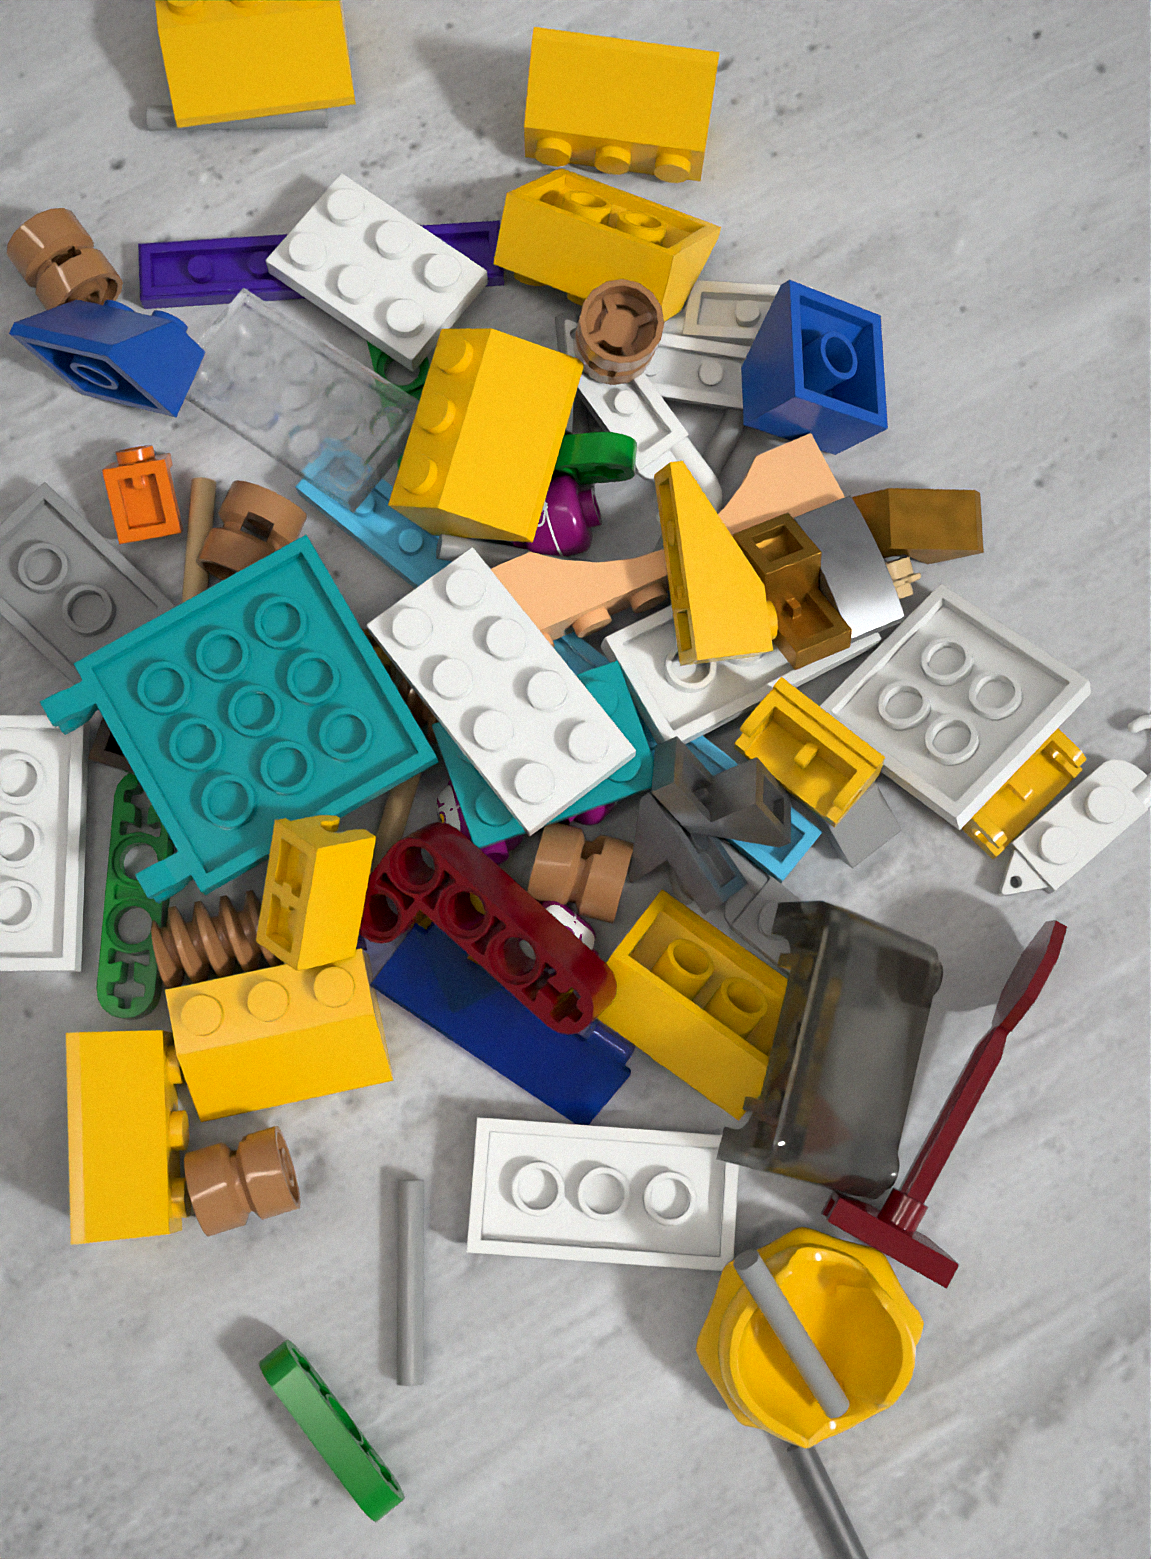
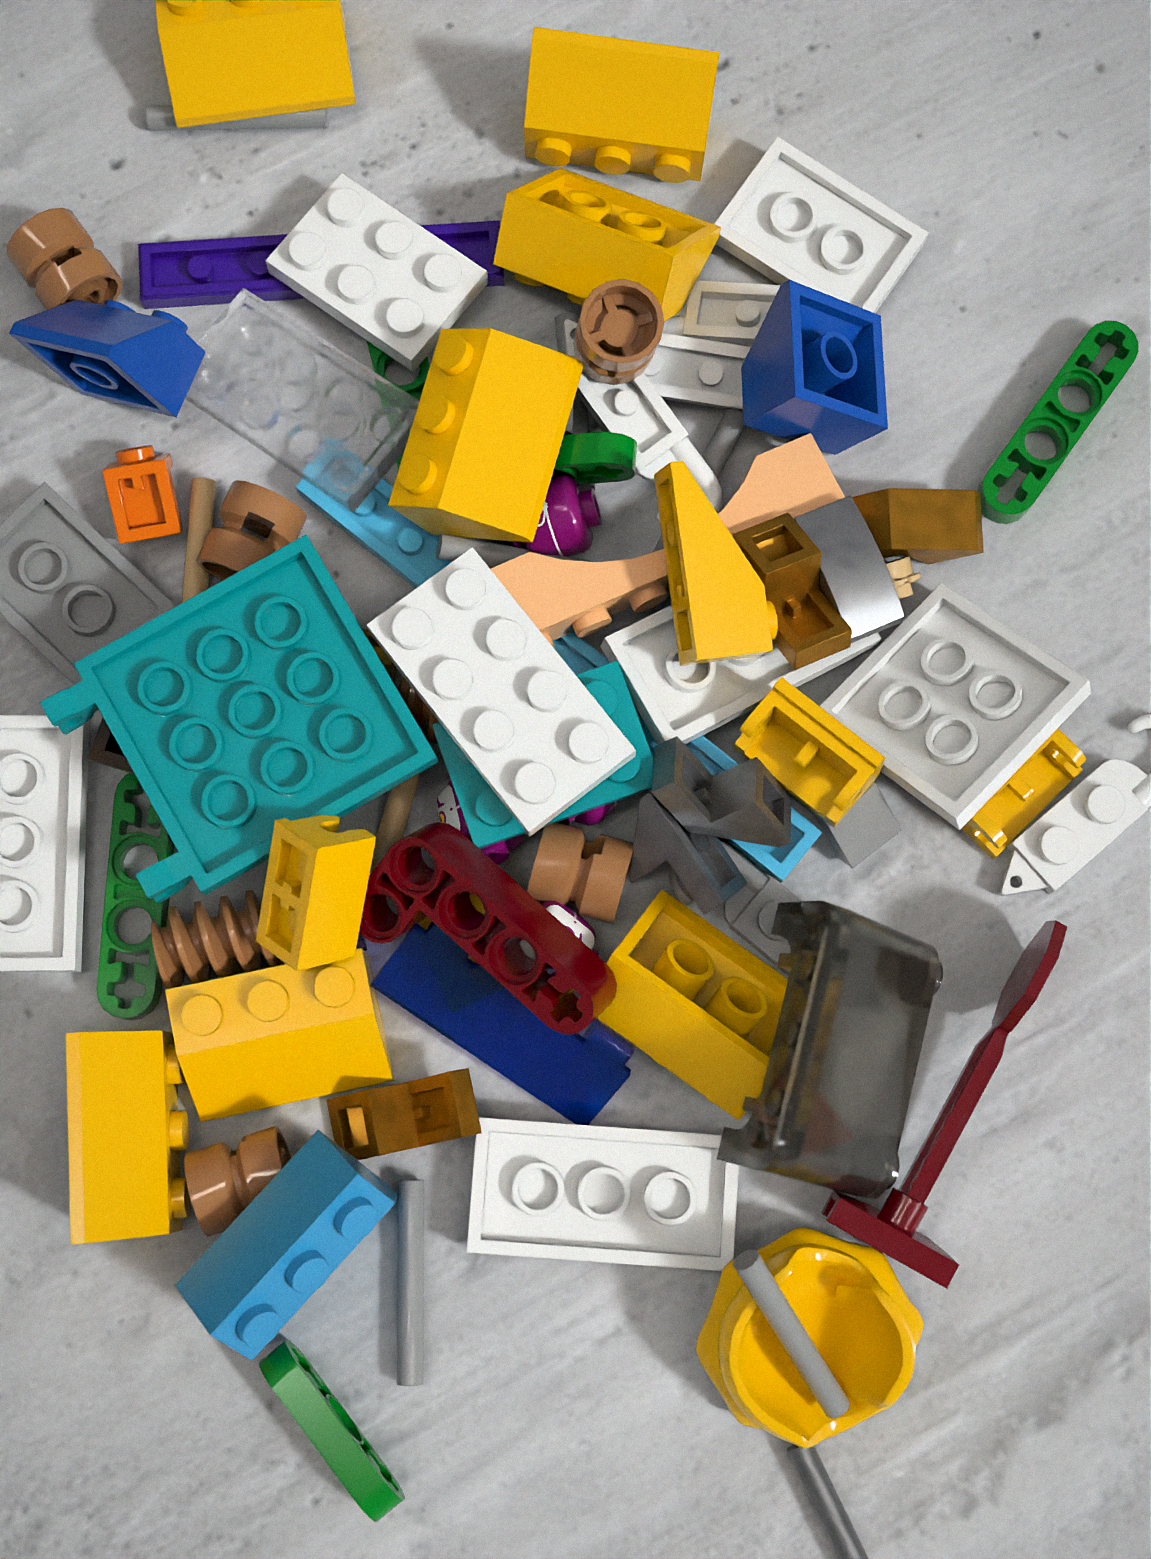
none -> dark azure slope [175,1130,398,1361]
none -> pearl gold slope [326,1068,482,1160]
none -> white plate [714,136,929,313]
none -> green beam [977,320,1138,524]

